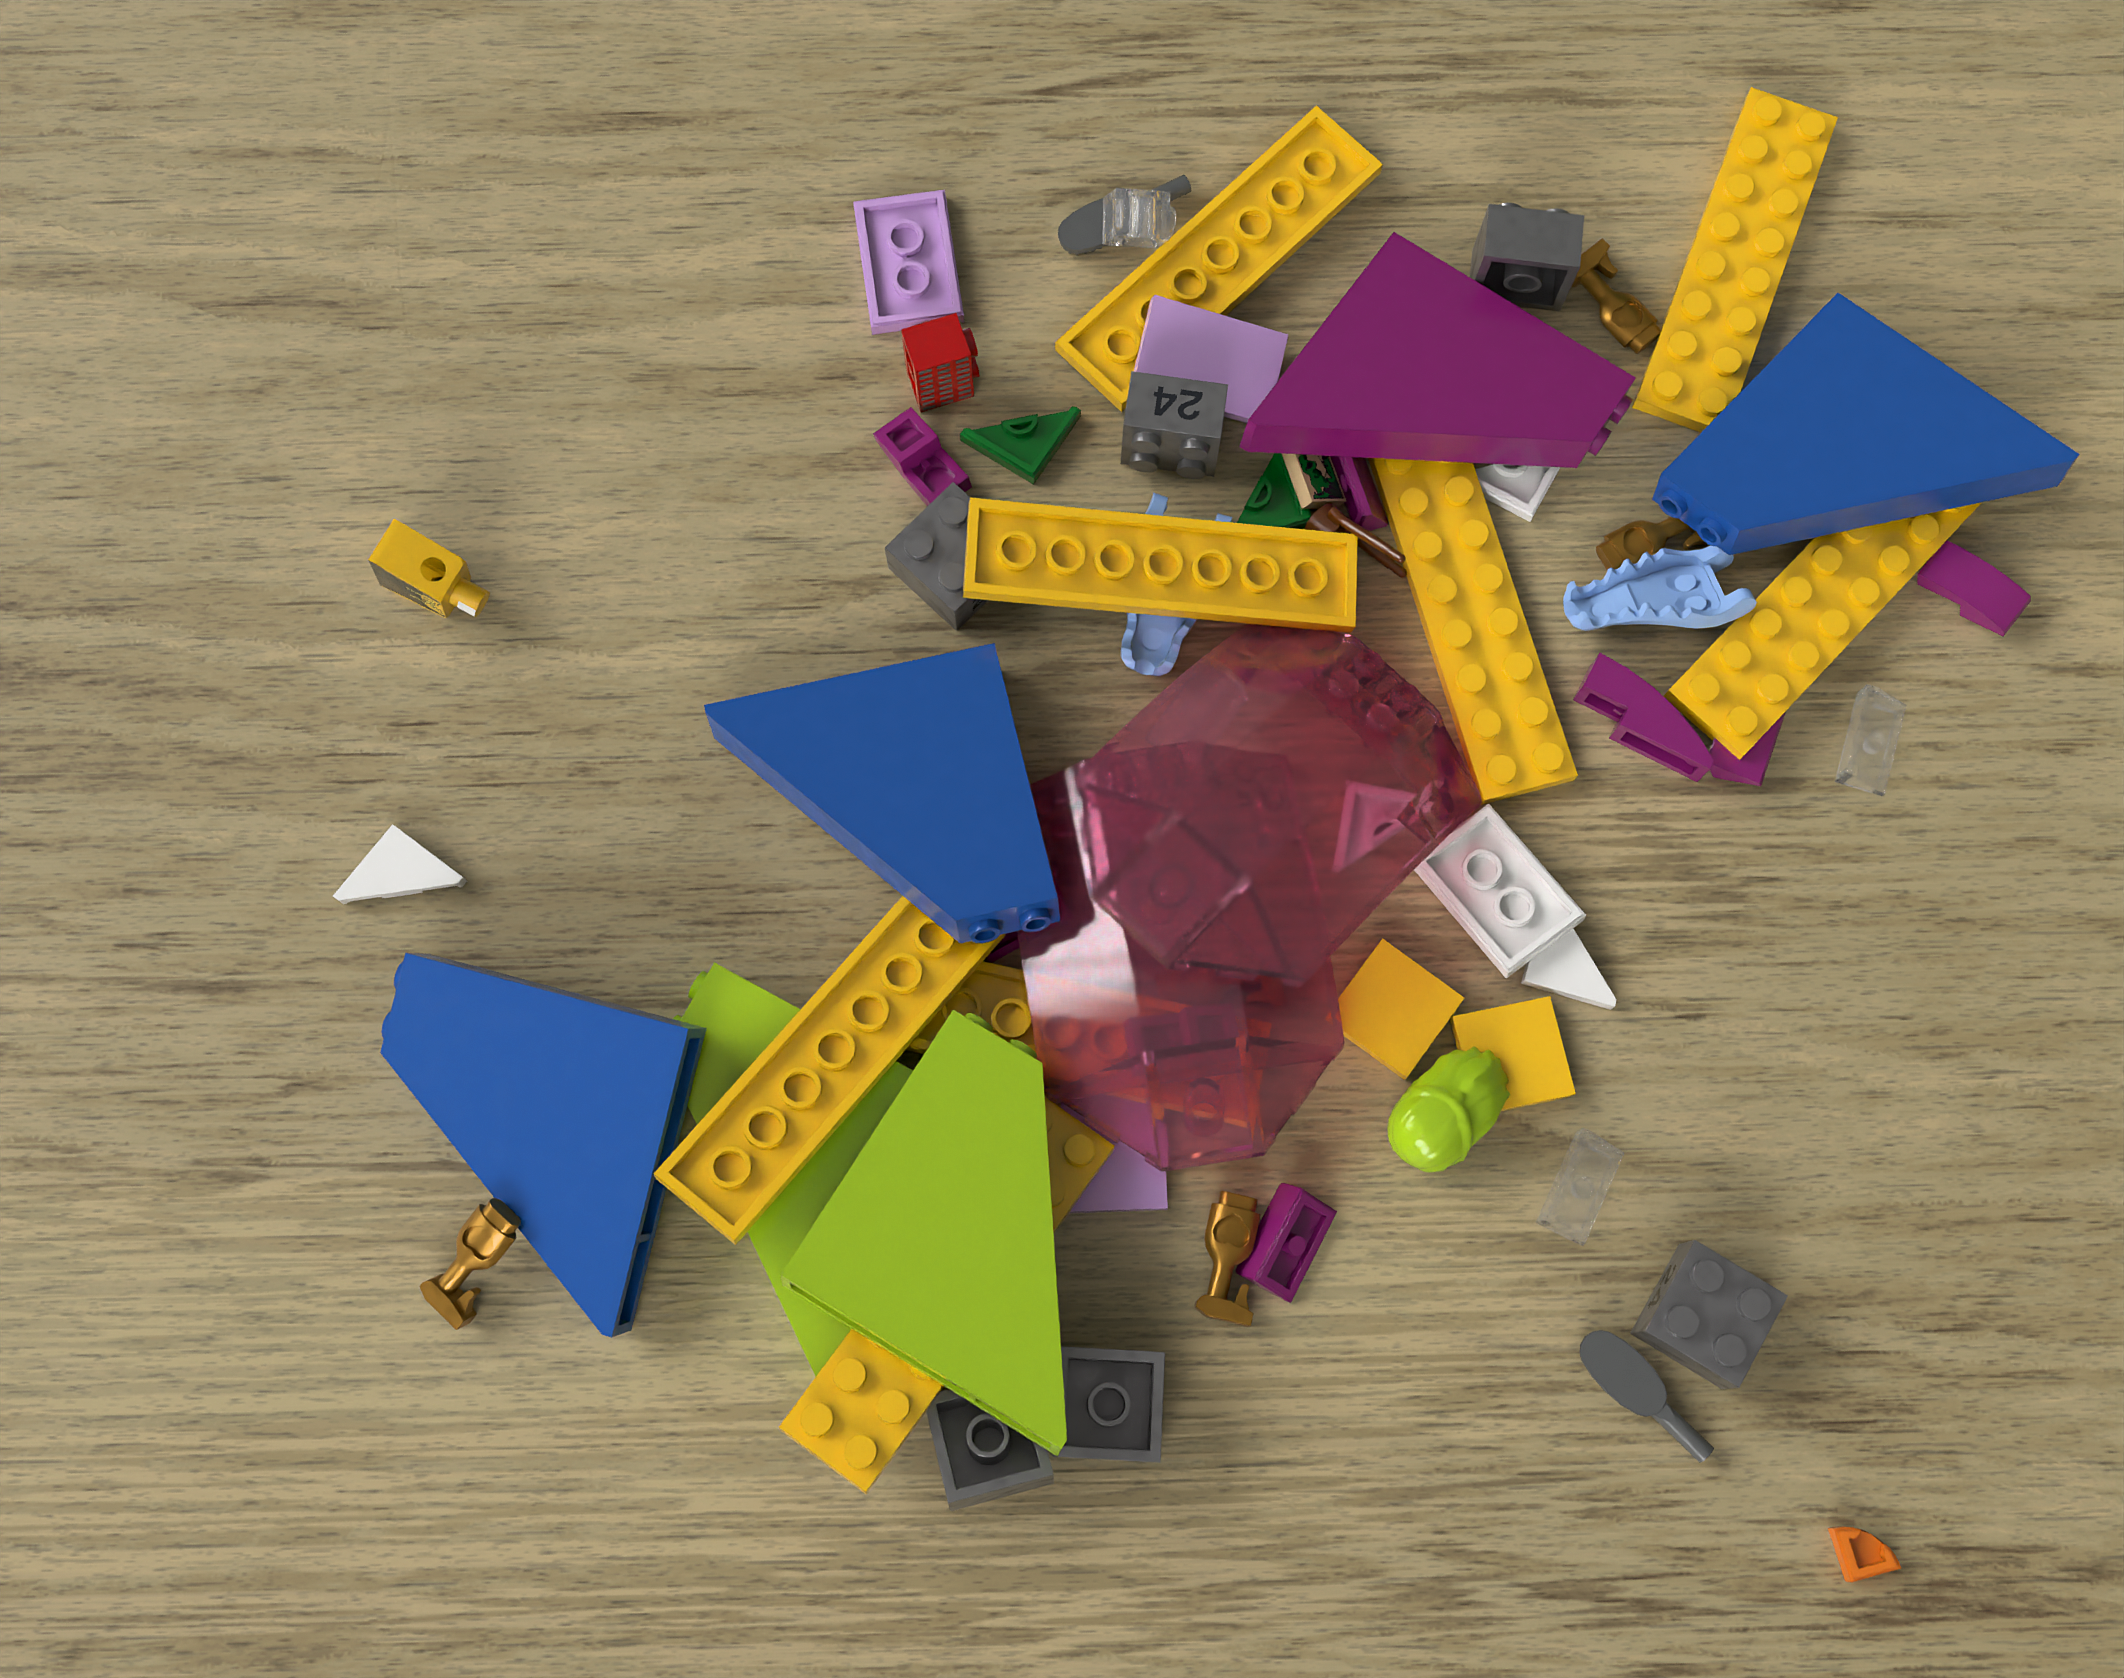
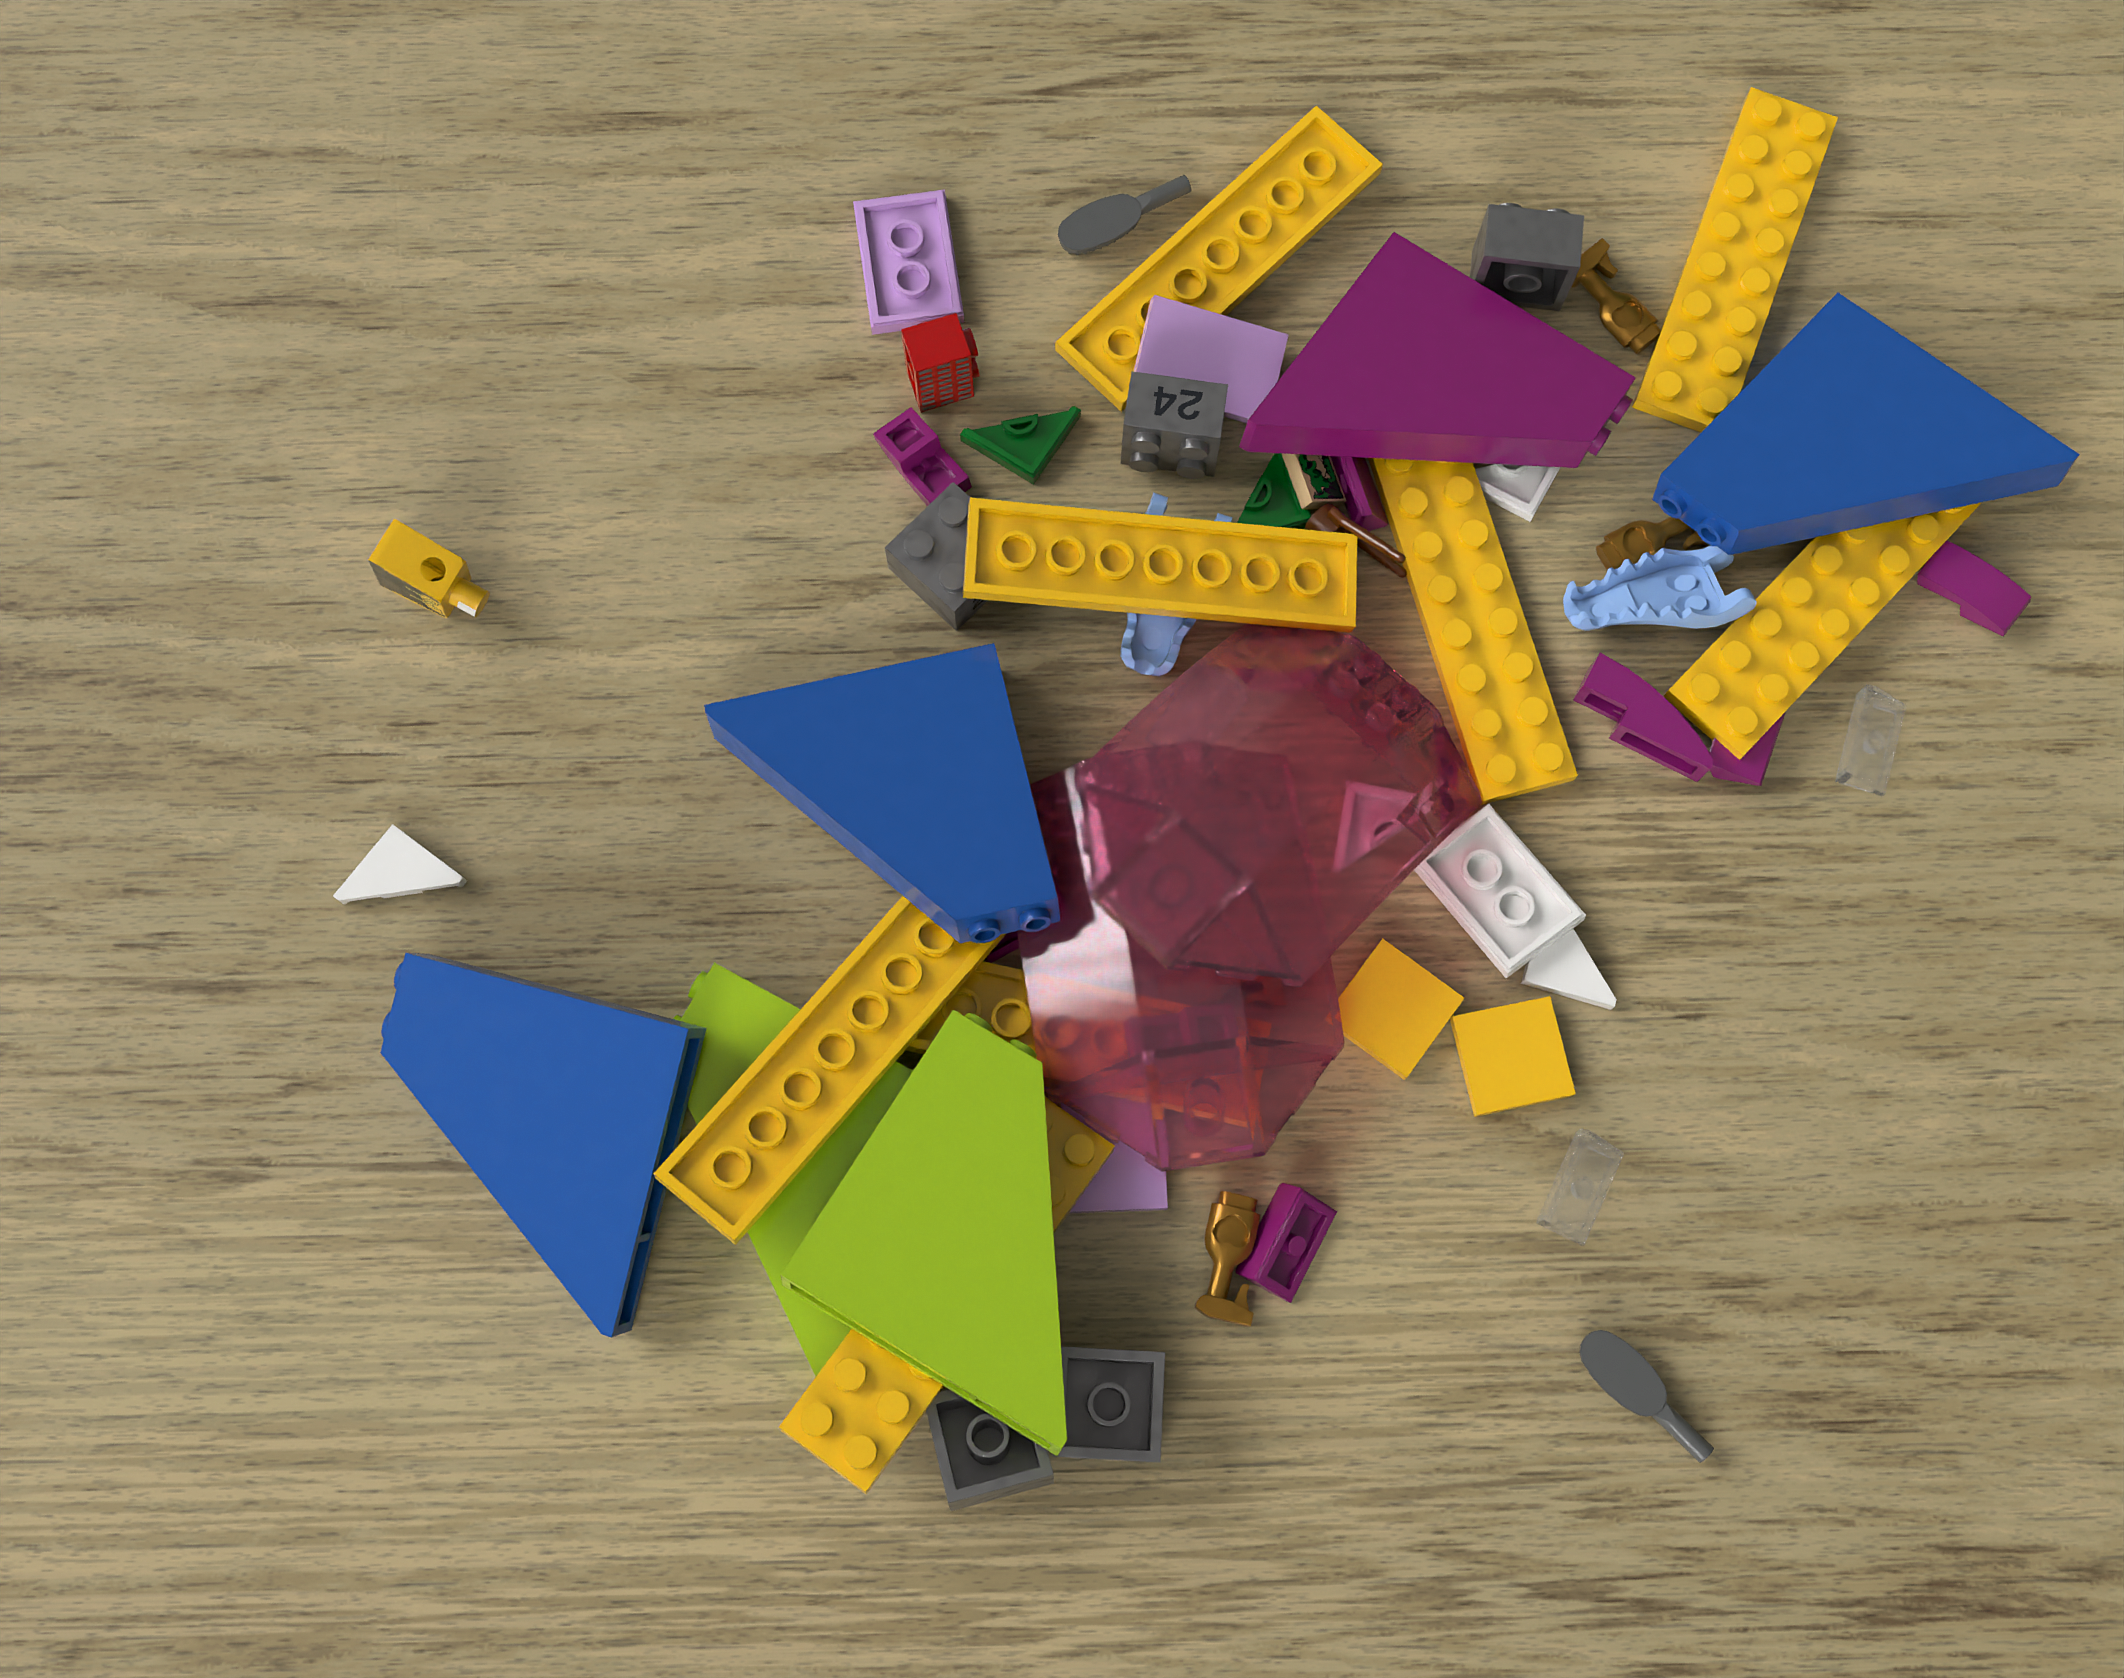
pearl gold piece [419,1198,521,1330] -> none
clear brick [1102,188,1176,249] -> none
lime hair [1387,1047,1510,1173] -> none
flat silver brick [1630,1240,1788,1389] -> none
orange tile [1828,1526,1901,1582] -> none

